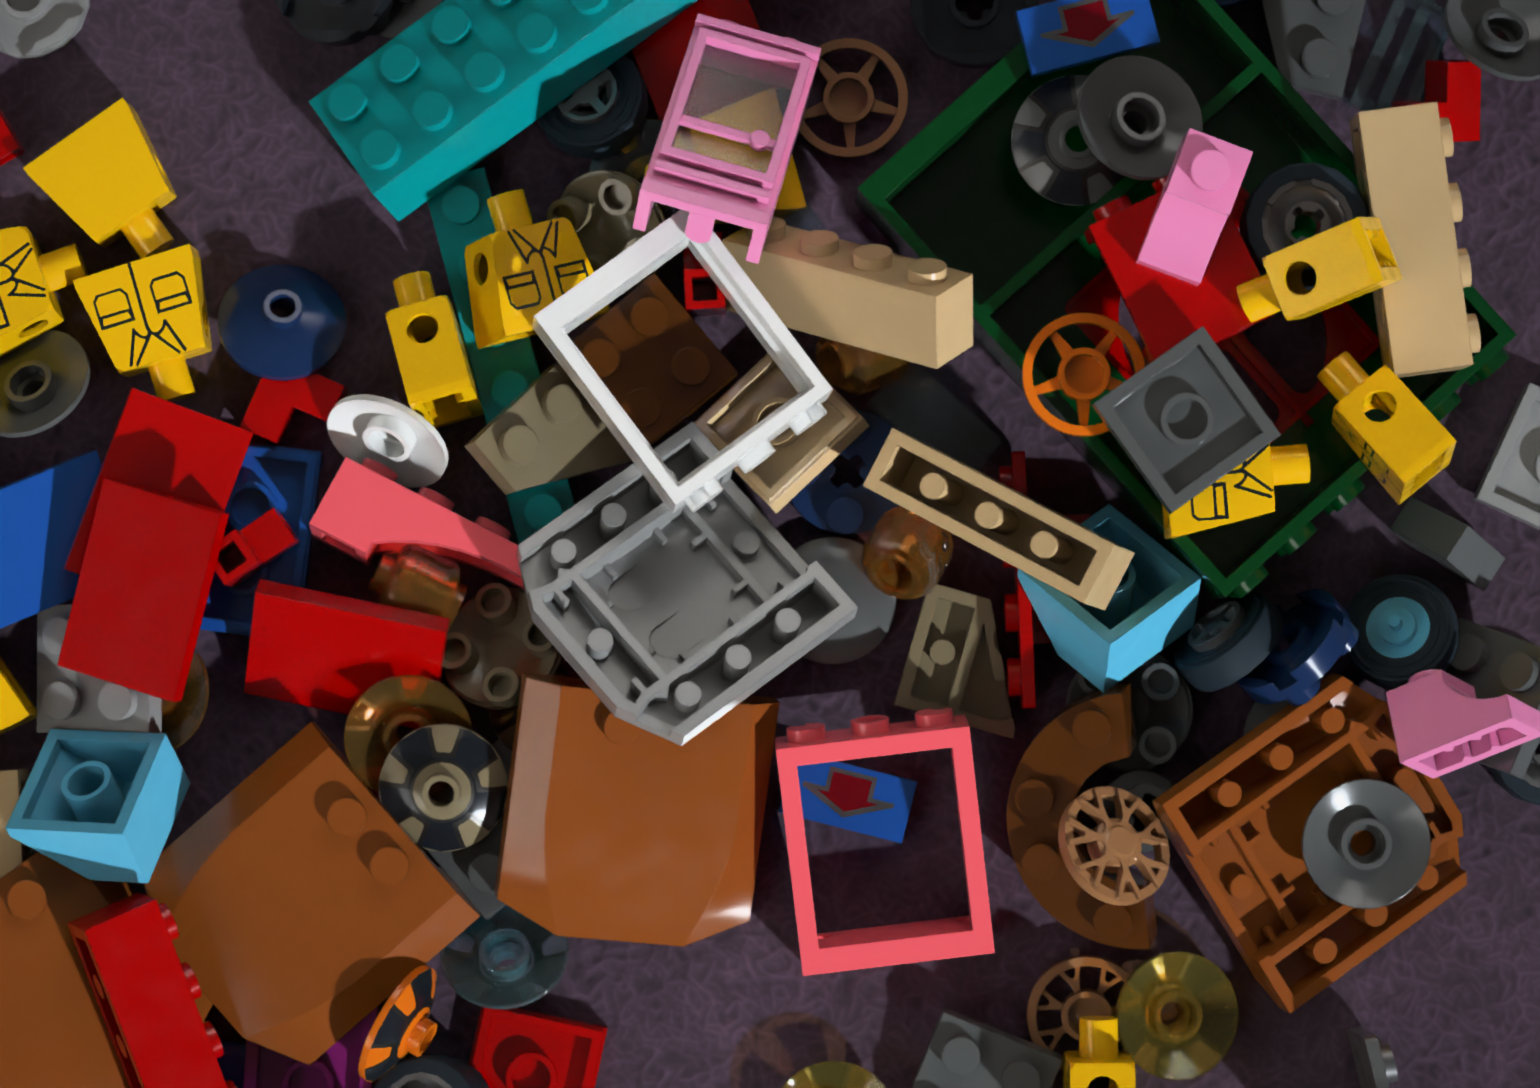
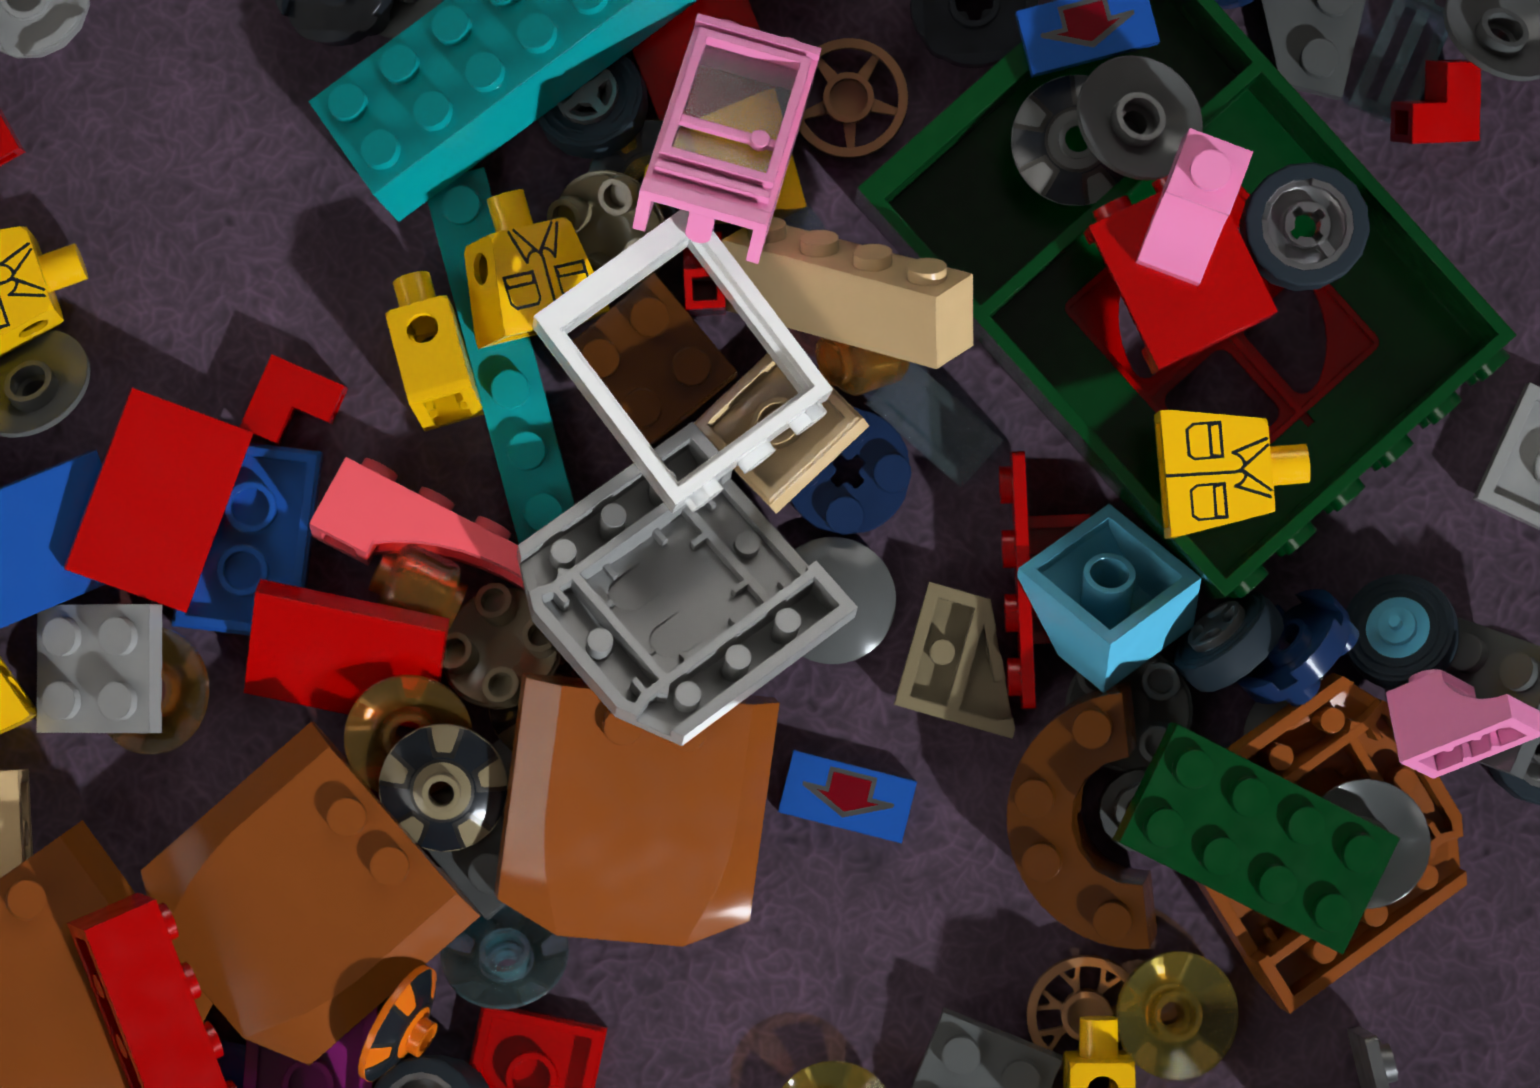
medium azure slope [5,729,190,883] -> none
yellow torso [23,97,177,259] -> none
red tile [57,478,229,702] -> none
yellow torso [73,244,212,402] -> none
red piece [215,507,300,587] -> none
dark blue dish [218,265,346,381] -> none
white dish [327,394,449,488] -> none
dark tan wing [464,362,632,495] -> none
coral window [774,707,995,976] -> none
clear orange head [861,505,954,600] -> none
tan brick [863,428,1135,611] -> none
orange wheel [1022,313,1145,437] -> none
medium nougat wheel [1058,786,1170,906] -> none
dark grey plate [1092,326,1281,514] -> none
yellow torso [1237,217,1403,323] -> none
yellow torso [1317,351,1457,505] -> none
tan brick [1349,102,1481,378] -> none
dark grey piece [1390,497,1506,591] -> none
none -> dark green plate [1113,722,1400,954]

